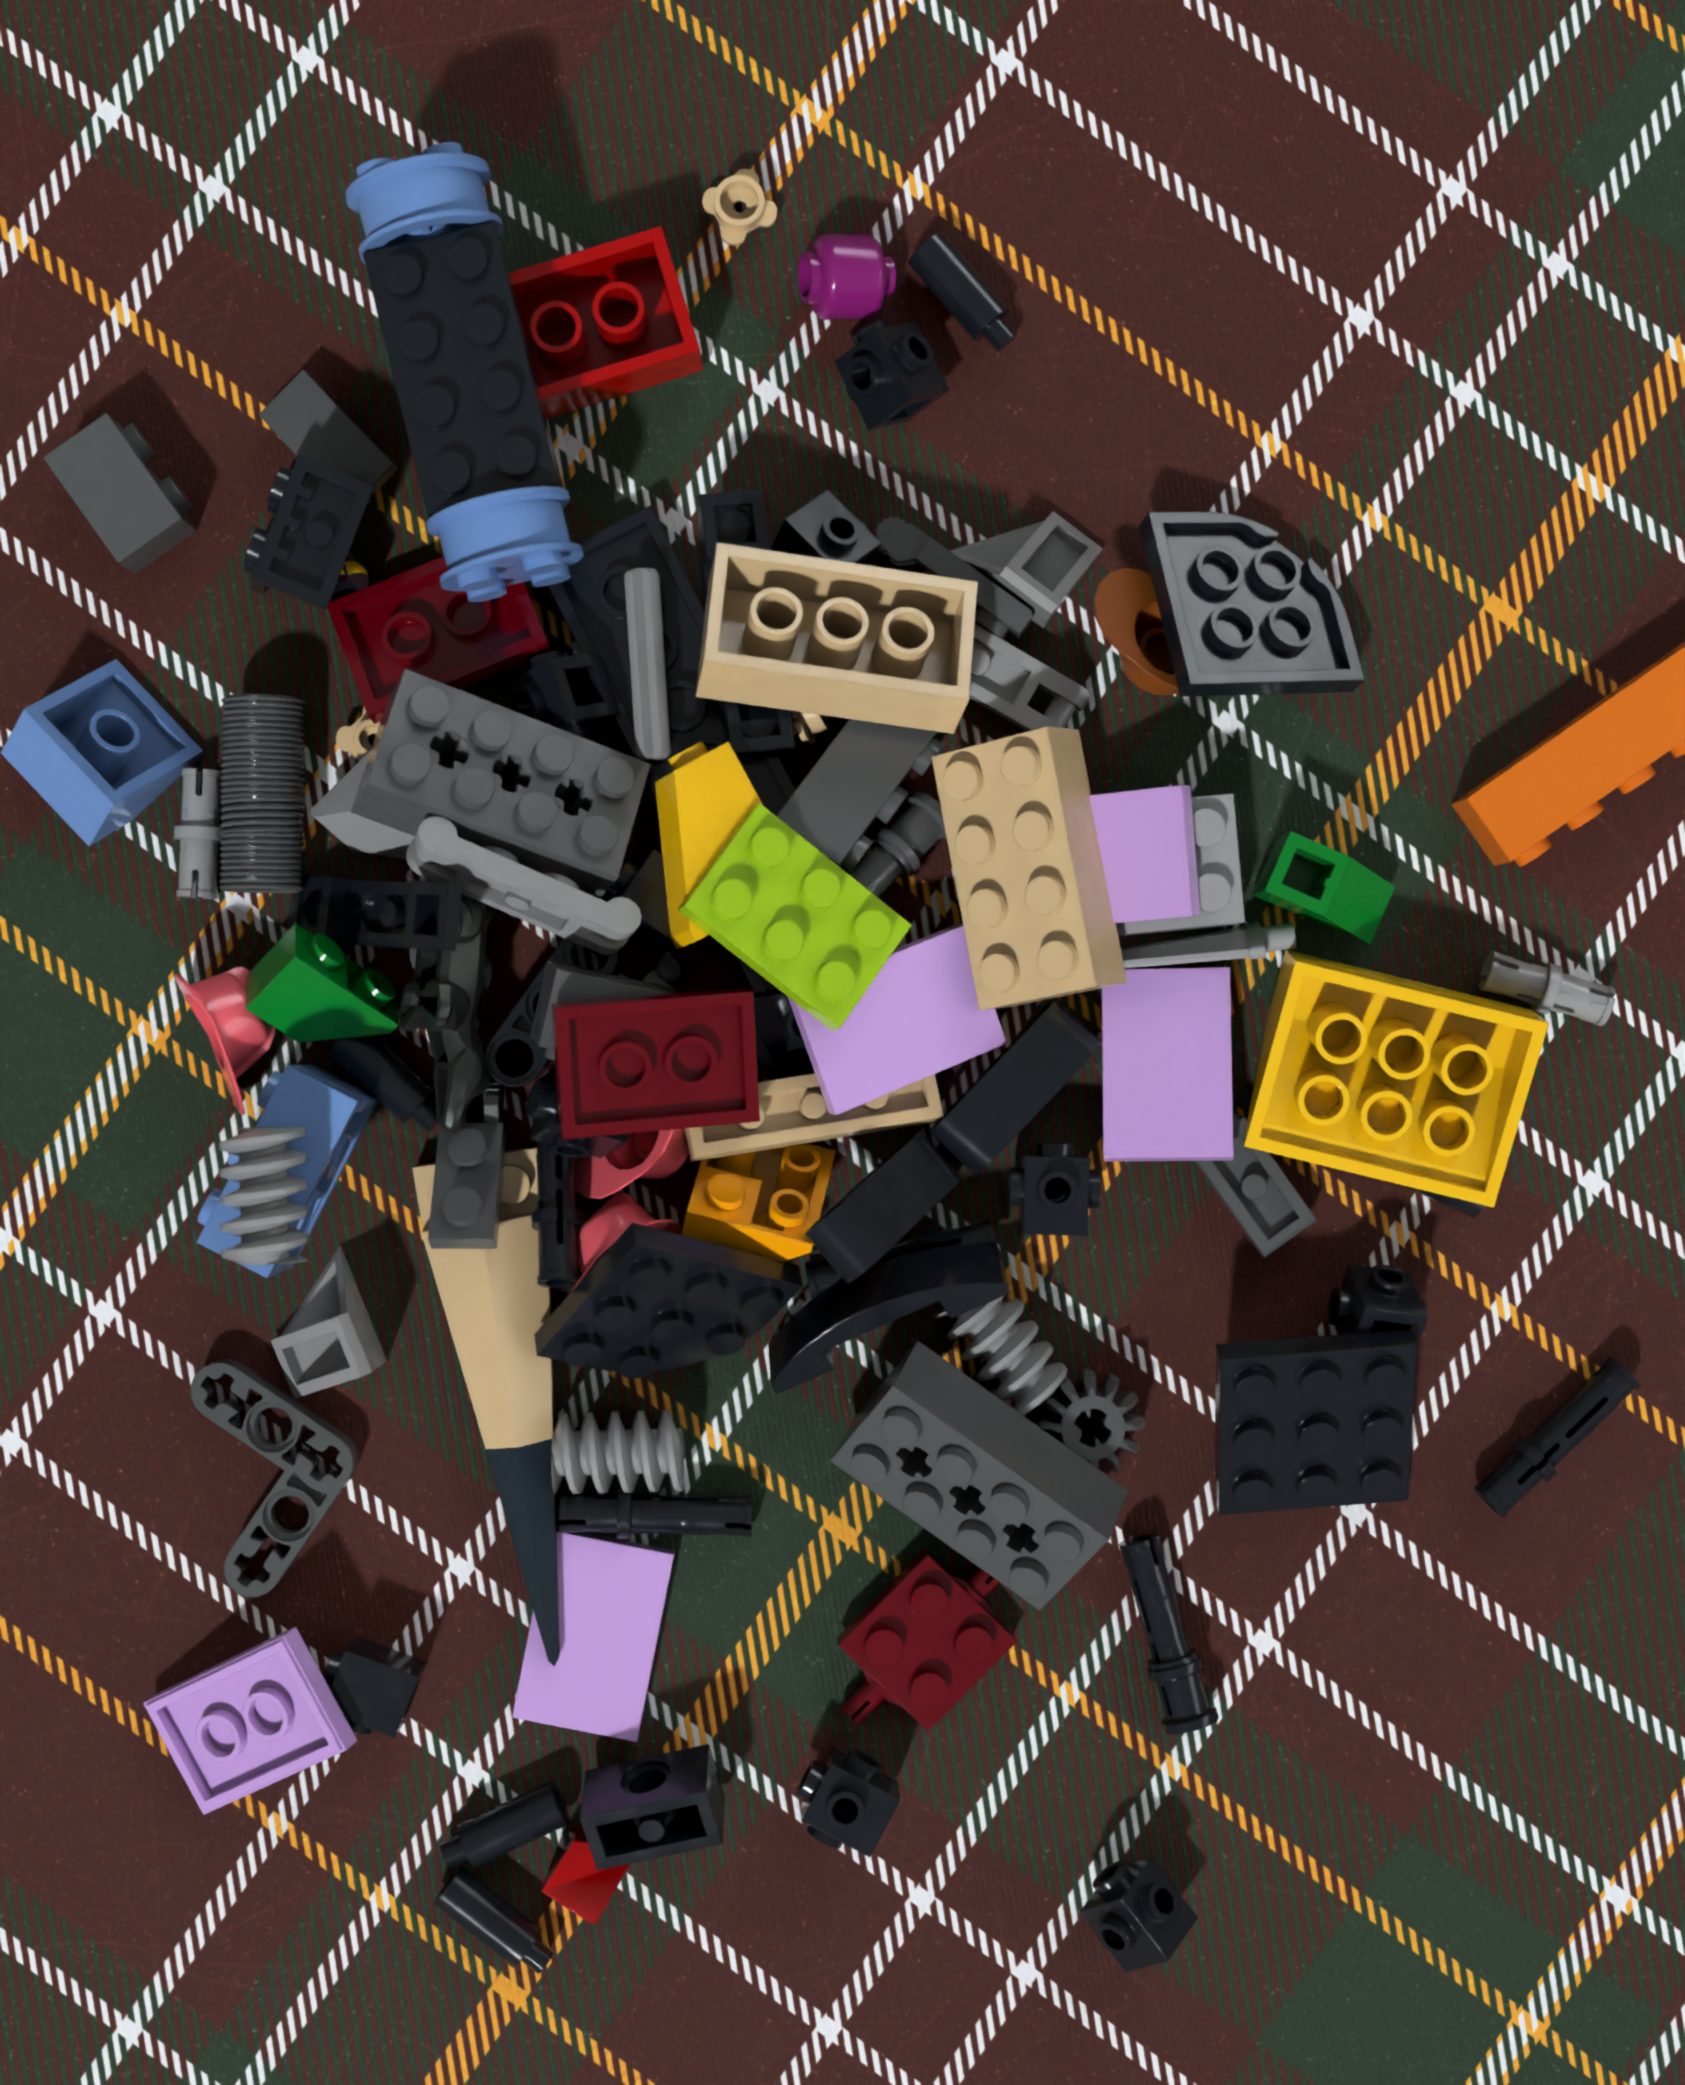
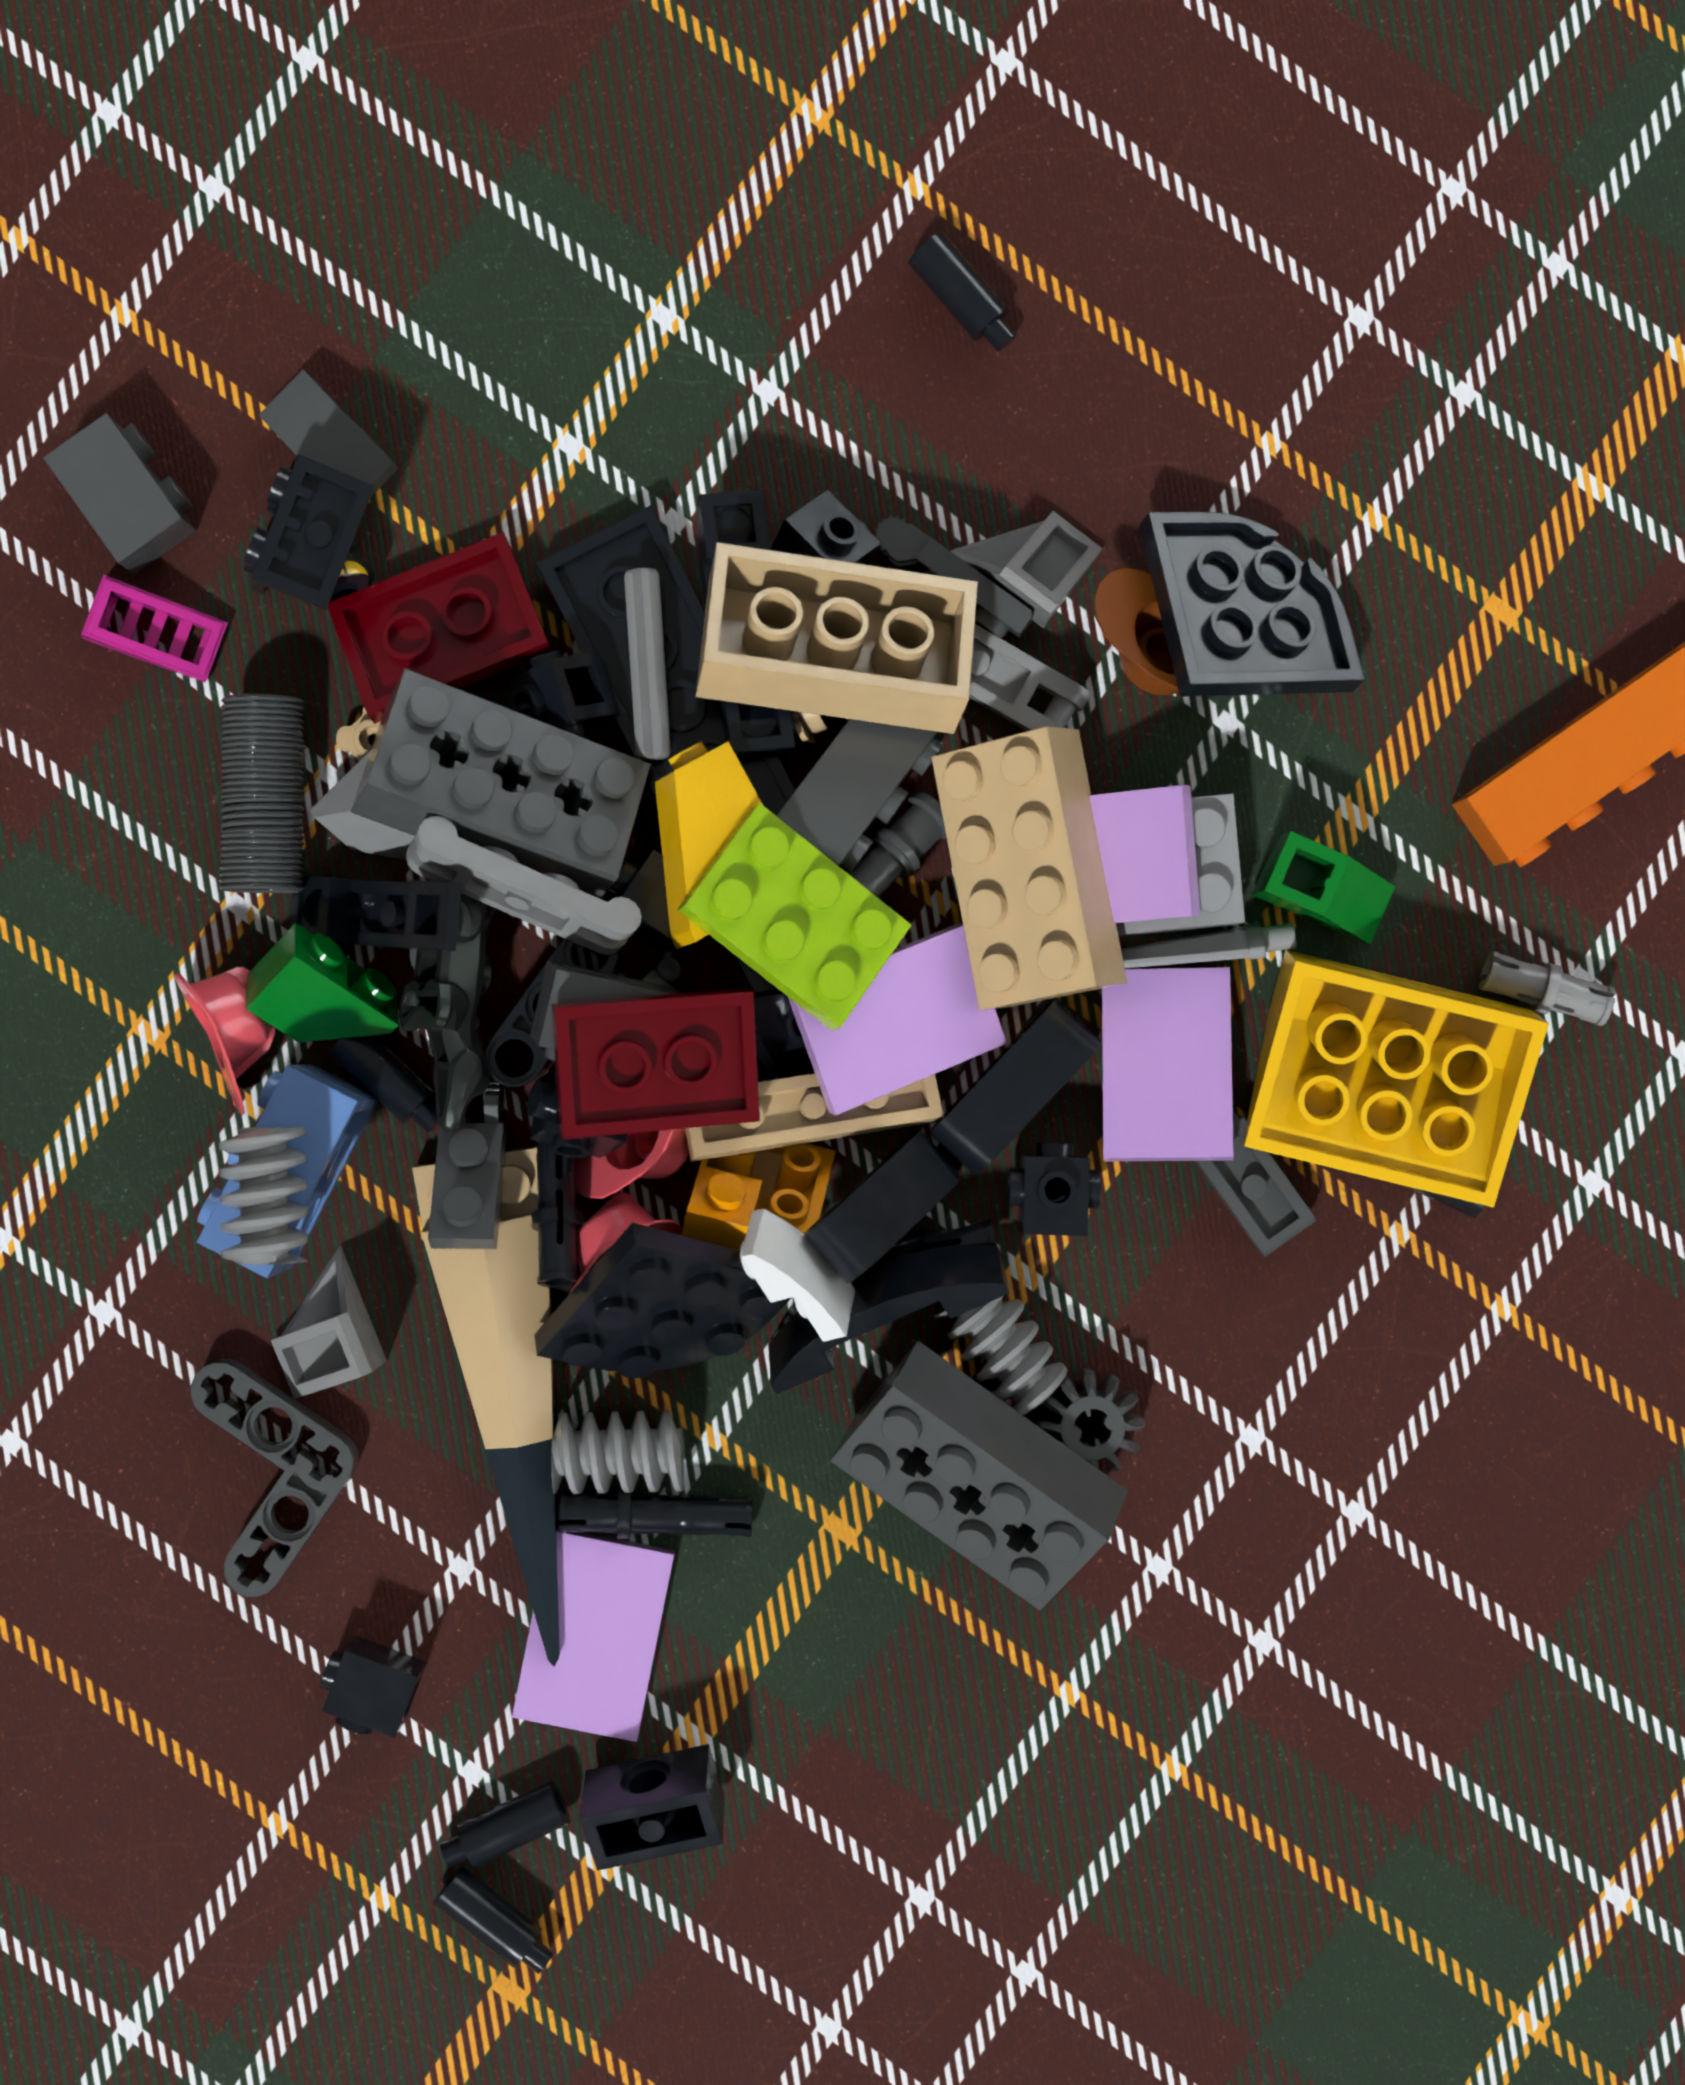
medium blue slope [1,659,203,846] -> none
lavender tile [143,1627,358,1815] -> none
light grey pin [174,768,223,899] -> none
black brick [345,142,584,602] -> none
red brick [510,226,704,419] -> none
red slope [541,1824,630,1924] -> none
tan plate [702,169,777,246] -> none
black brick [796,1746,900,1857] -> none
magenta head [797,233,896,320] -> none
black brick [835,320,950,431] -> none
dark red plate [836,1548,1017,1731] -> none
black brick [1080,1857,1198,1973] -> none
black pin [1119,1533,1219,1734] -> none
black plate [1215,1329,1417,1515] -> none
black brick [1328,1264,1428,1345] -> none
black pin [1473,1357,1640,1518] -> none
none -> dark pink slope [81,574,228,683]
none -> white slope [740,1208,855,1342]

